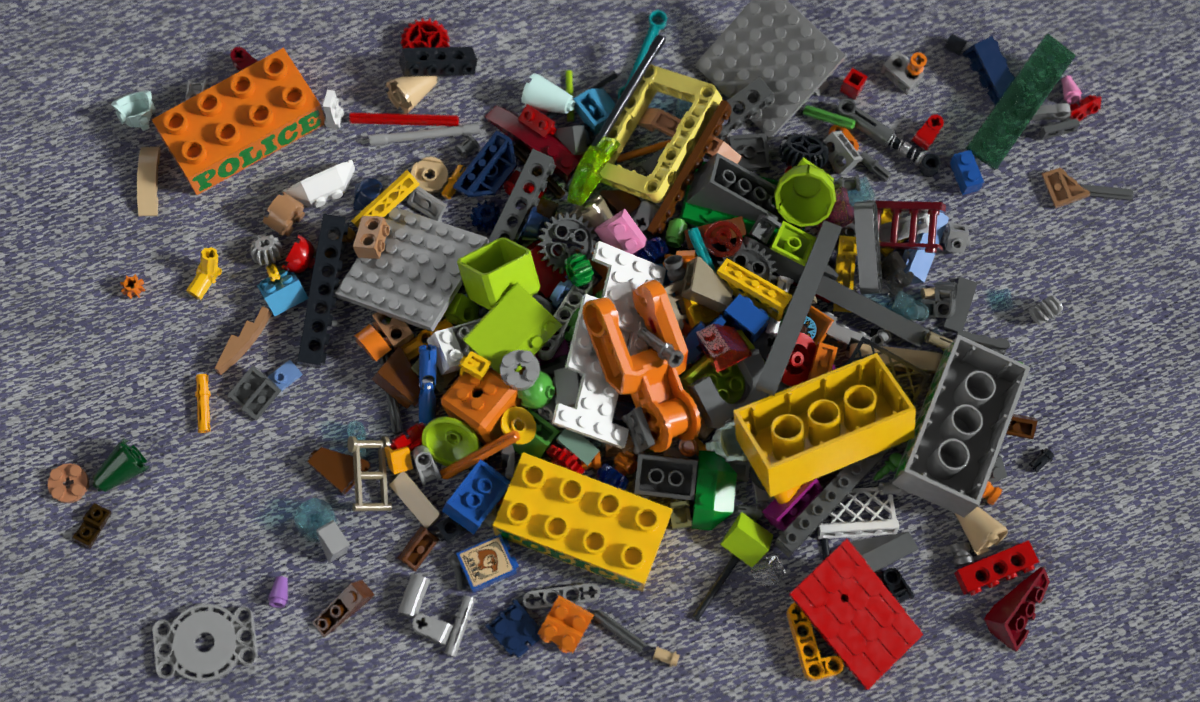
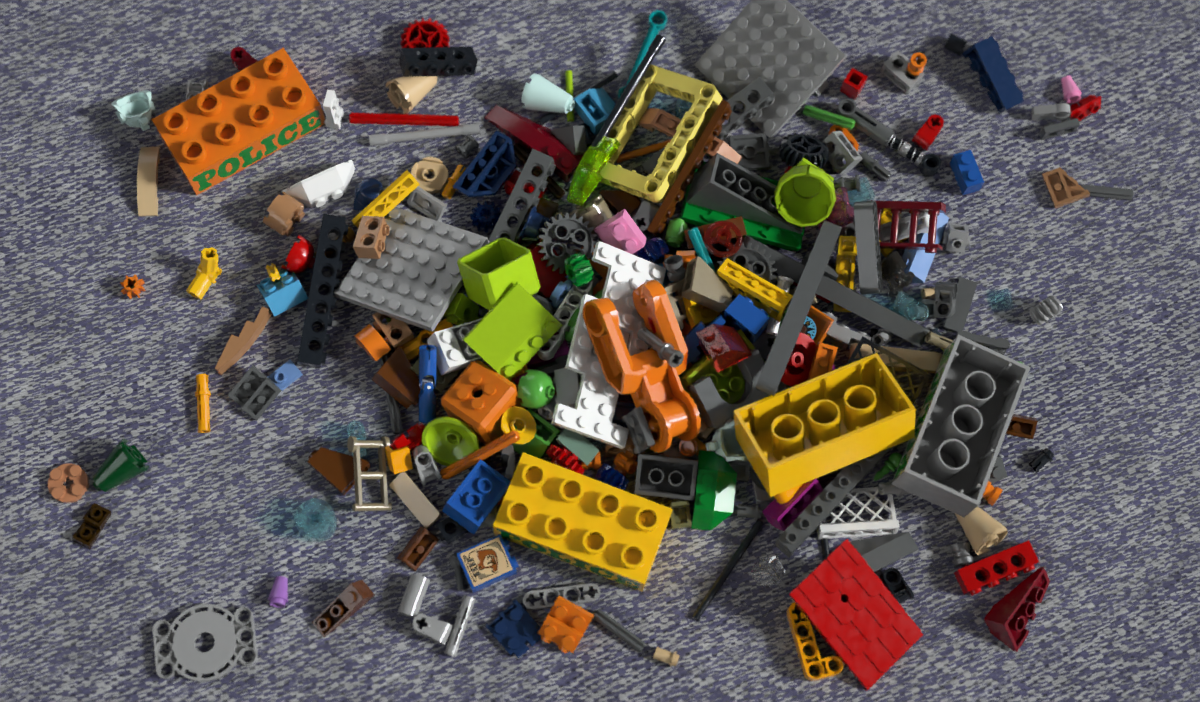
light grey gear [250,234,283,266] -> none
light grey slope [316,520,350,563] -> none
yellow bracket [459,351,492,380] -> none
light grey plate [500,350,540,390] -> none
red hinge [518,104,556,138] -> none
lime slope [720,512,773,568] -> none
dark grey bracket [749,213,782,244] -> none
lime slope [769,221,817,266] -> none
clear green plate [965,33,1076,170] -> none

